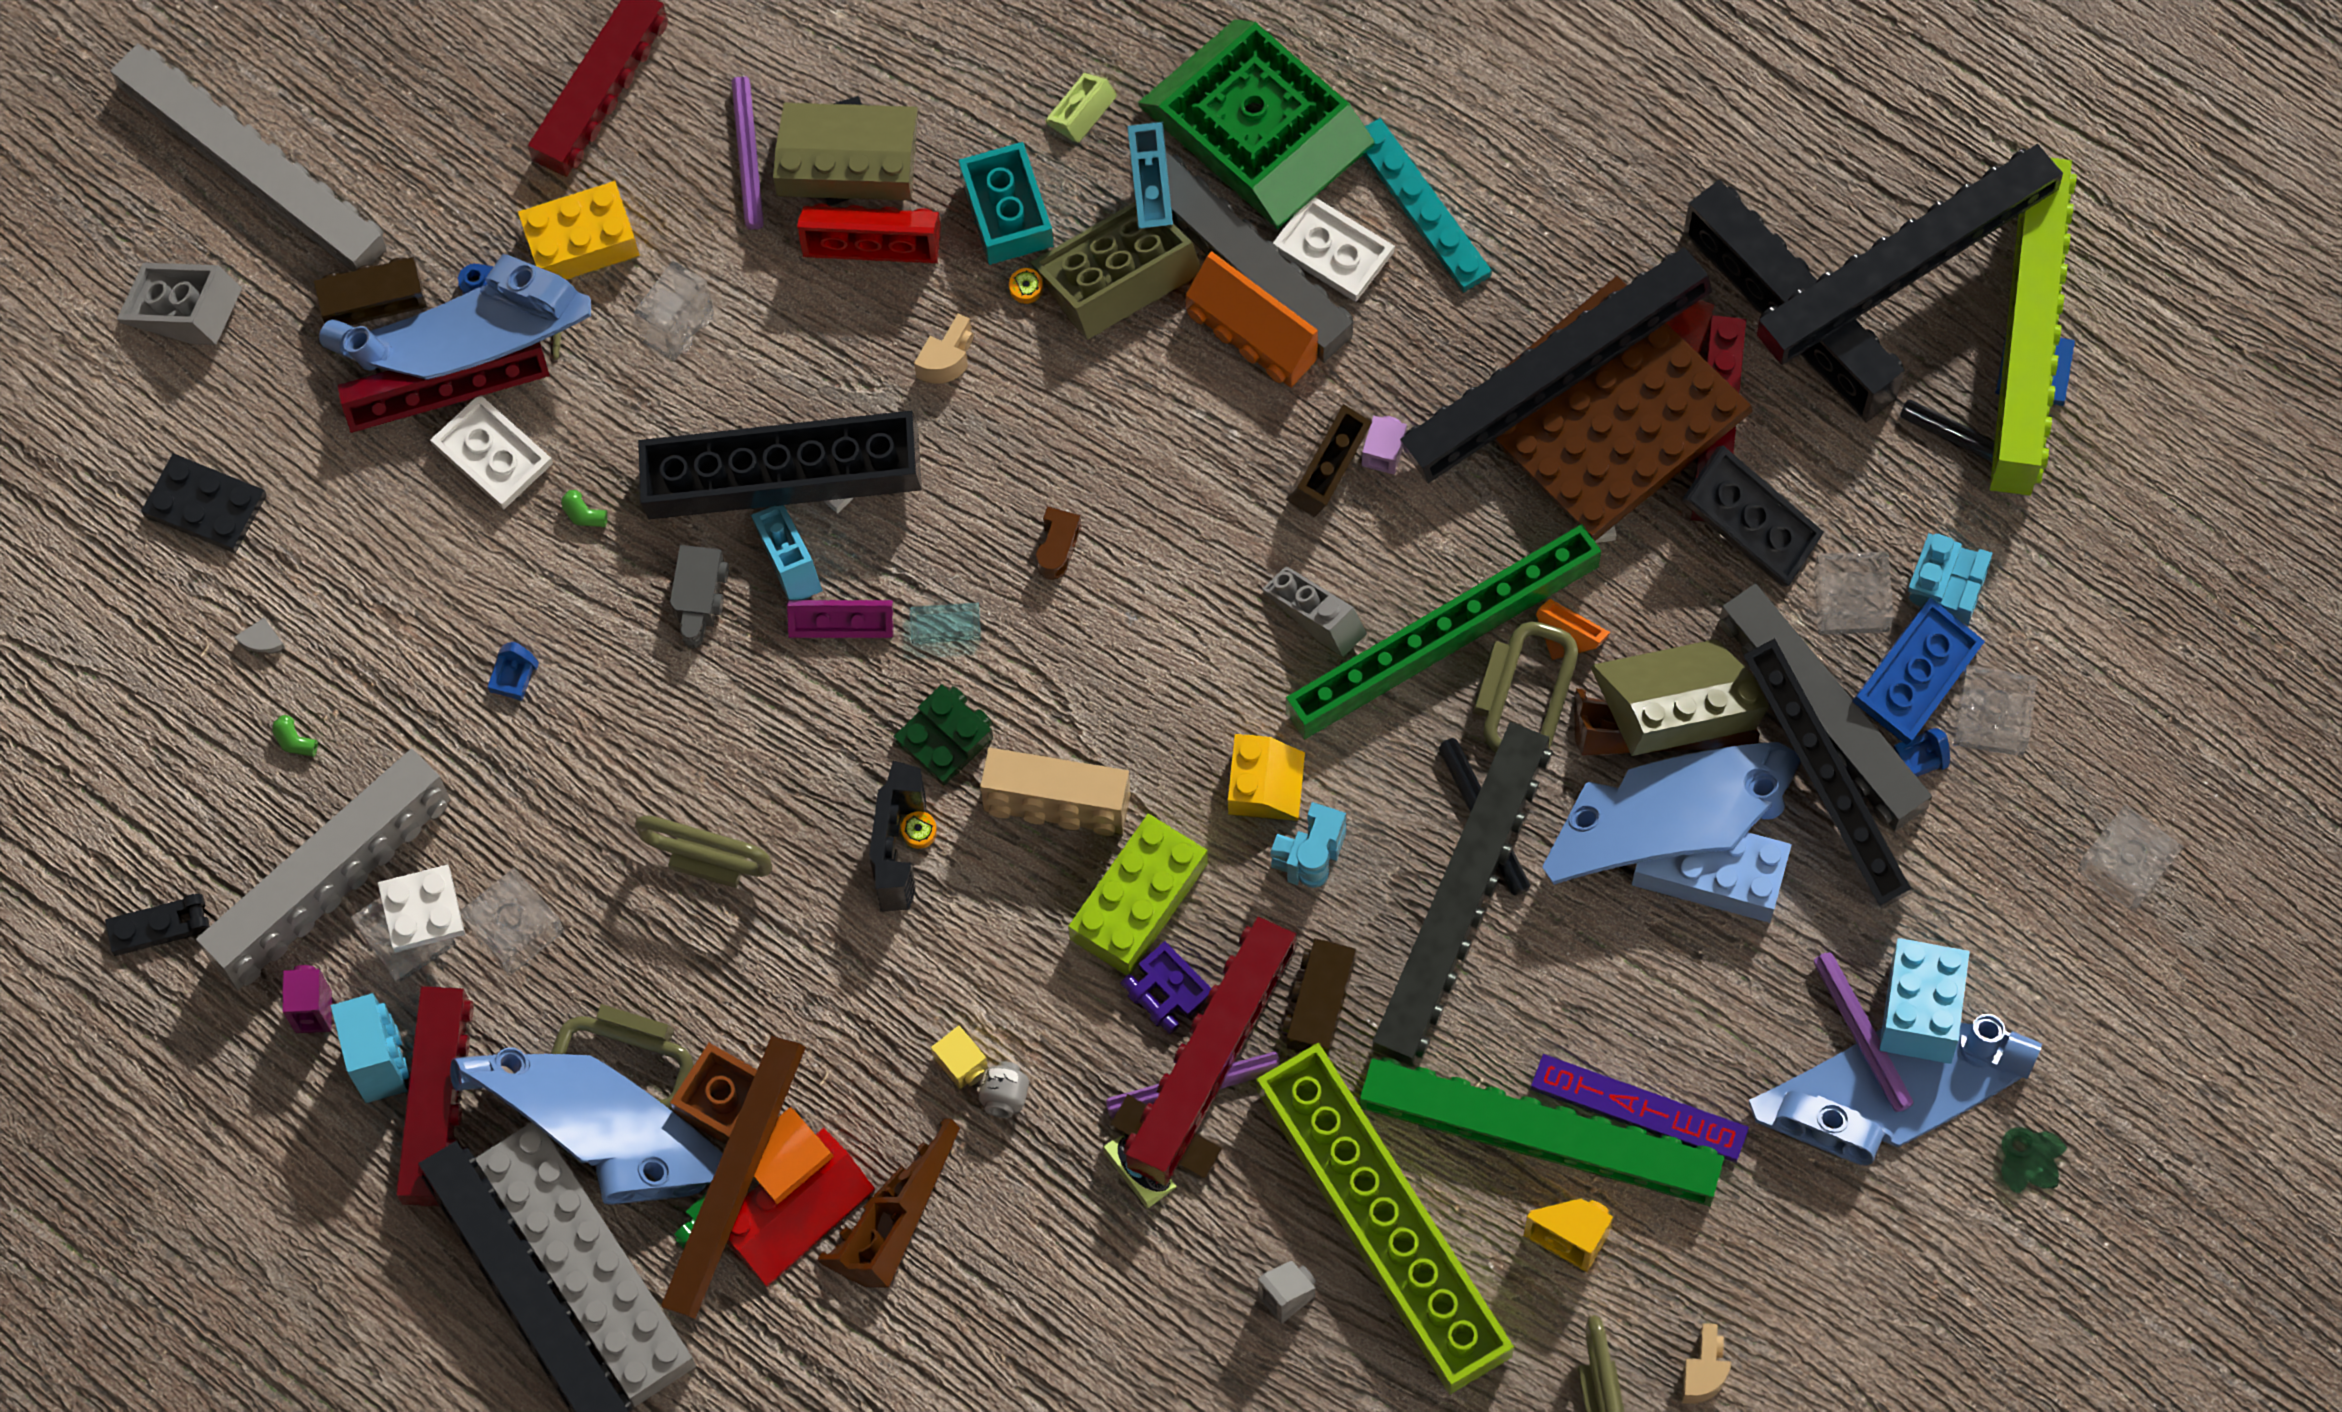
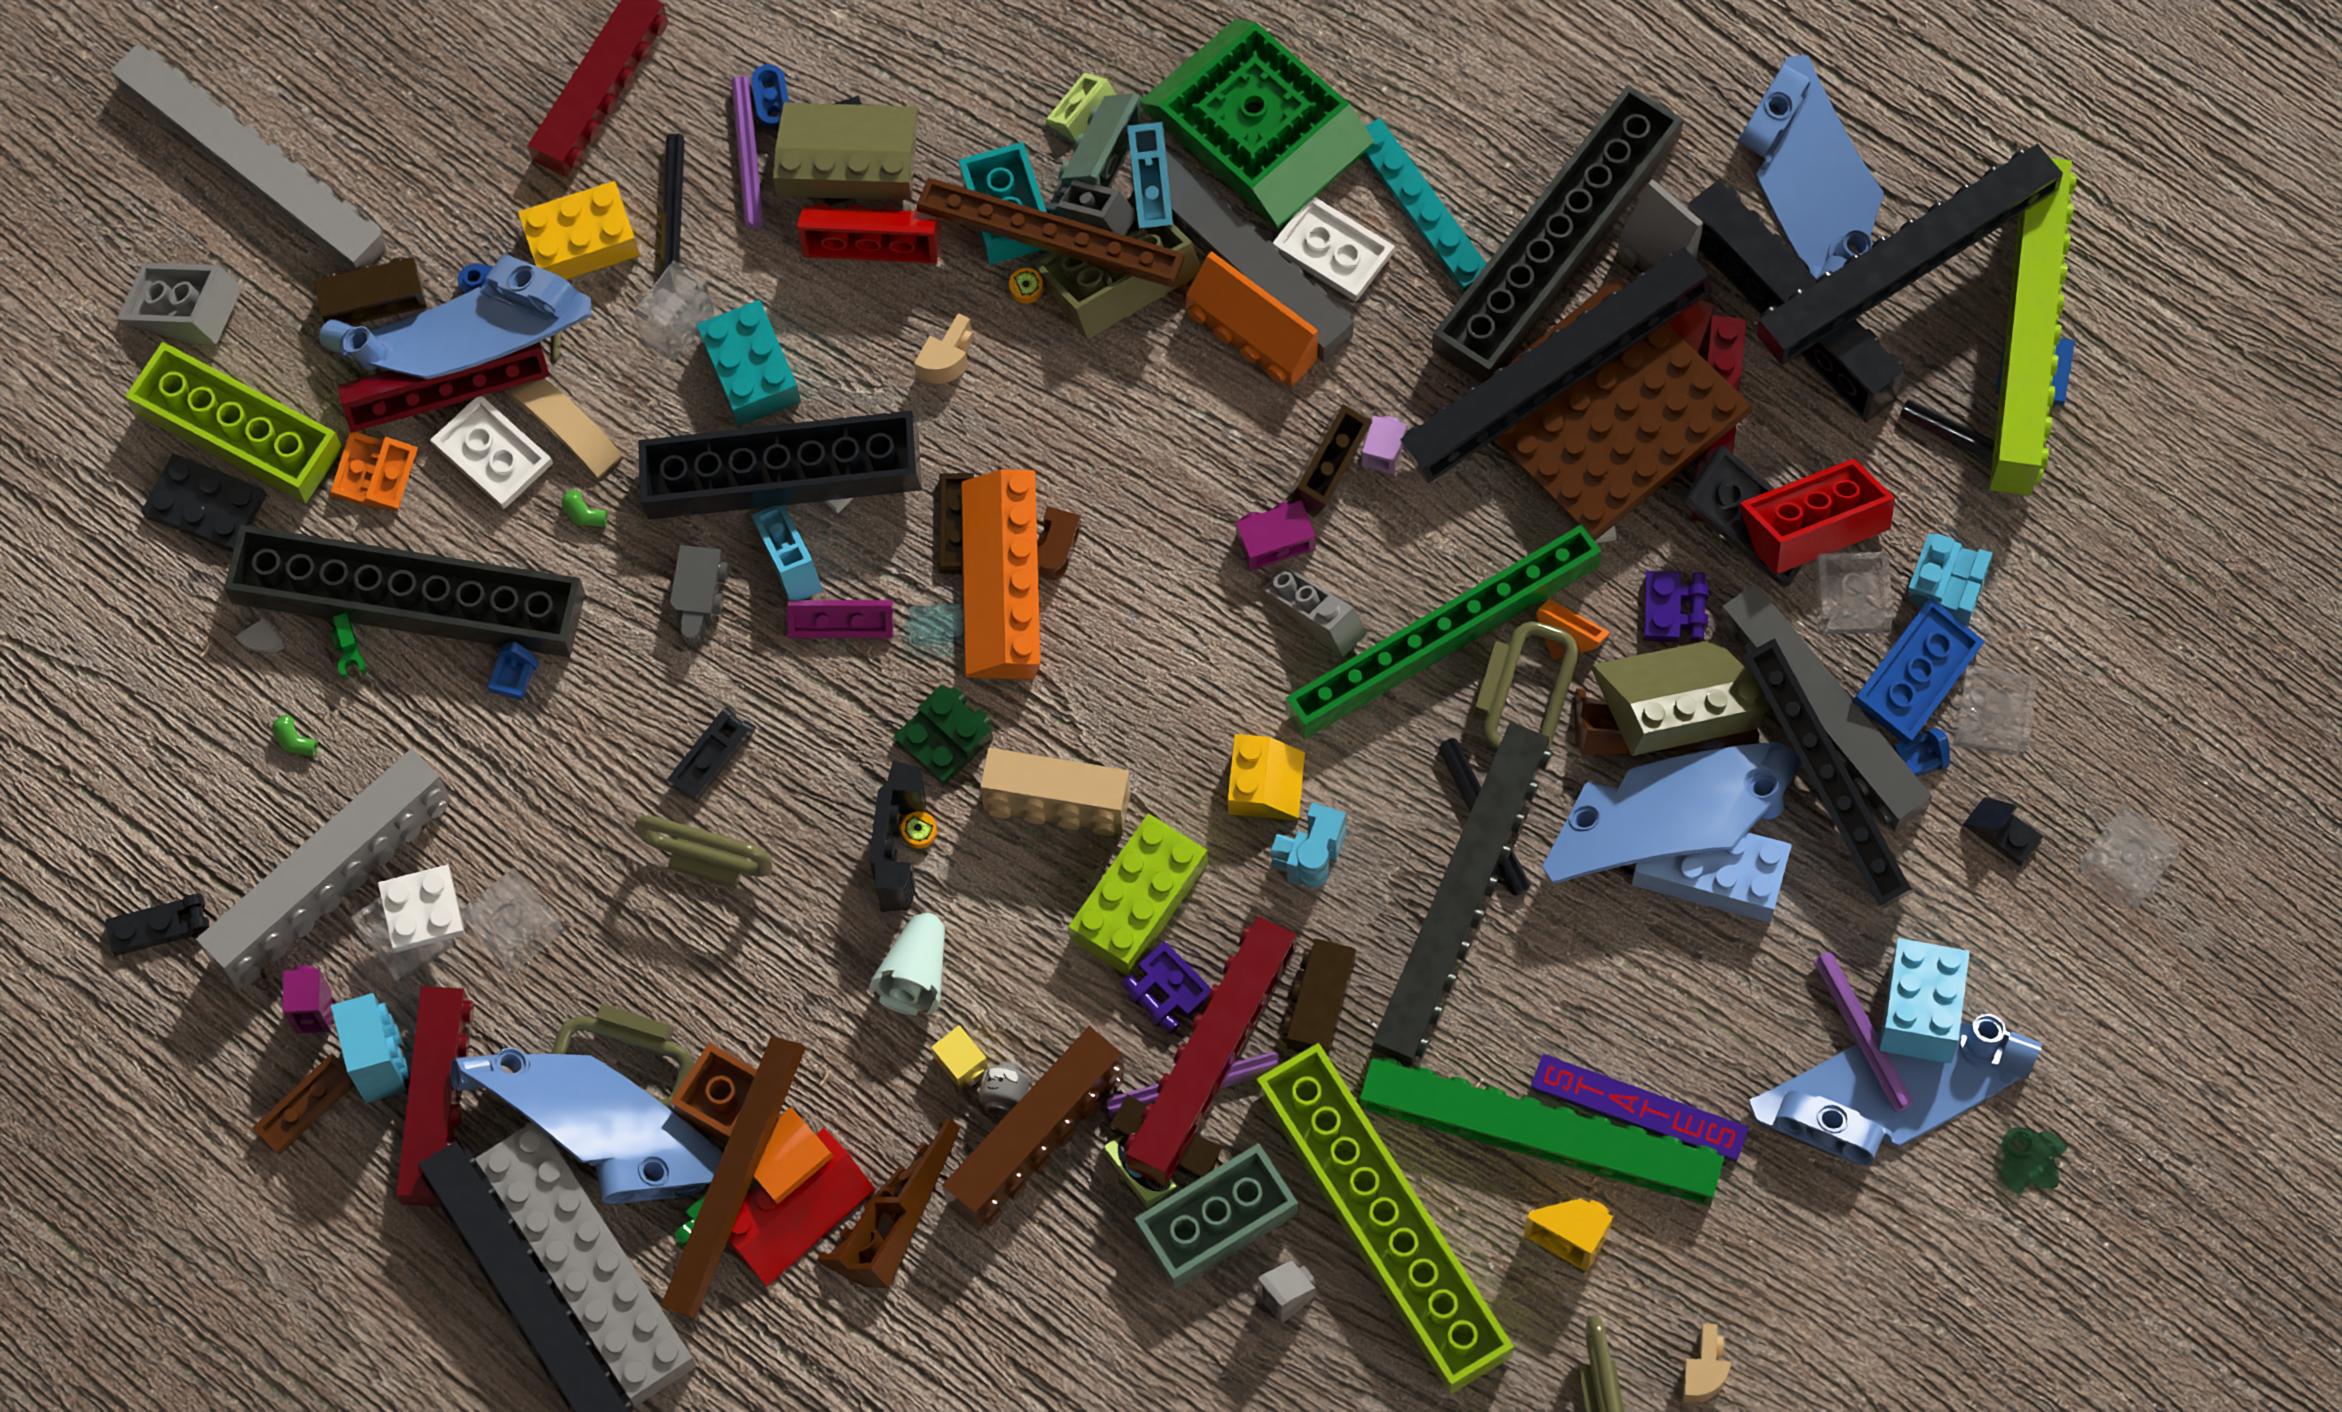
none -> lime brick [125,342,343,504]
none -> pearl dark grey brick [224,525,585,657]
none -> reddish brown plate [252,1053,355,1156]
none -> orange slope [329,432,418,511]
none -> green plate [330,613,367,680]
none -> tan slope [504,378,623,480]
none -> black axle [659,133,685,289]
none -> black plate [667,707,756,803]
none -> teal brick [696,299,801,427]
none -> blue plate [751,64,789,129]
none -> light aqua cone [869,913,945,1016]
none -> reddish brown tile [916,177,1185,288]
none -> dark brown tile [938,473,974,573]
none -> reddish brown brick [942,1025,1124,1232]
none -> orange slope [961,469,1040,680]
none -> dark grey hinge [1044,179,1137,236]
none -> sand green slope [1058,93,1142,188]
none -> sand green brick [1134,1143,1298,1290]
none -> magenta brick [1236,500,1316,571]
none -> pearl dark grey brick [1432,84,1684,383]
none -> light grey slope [1617,179,1703,272]
none -> dark purple plate [1644,571,1709,642]
none -> medium blue panel [1737,55,1884,279]
none -> red slope [1739,458,1895,575]
none -> black slope [1963,797,2043,867]

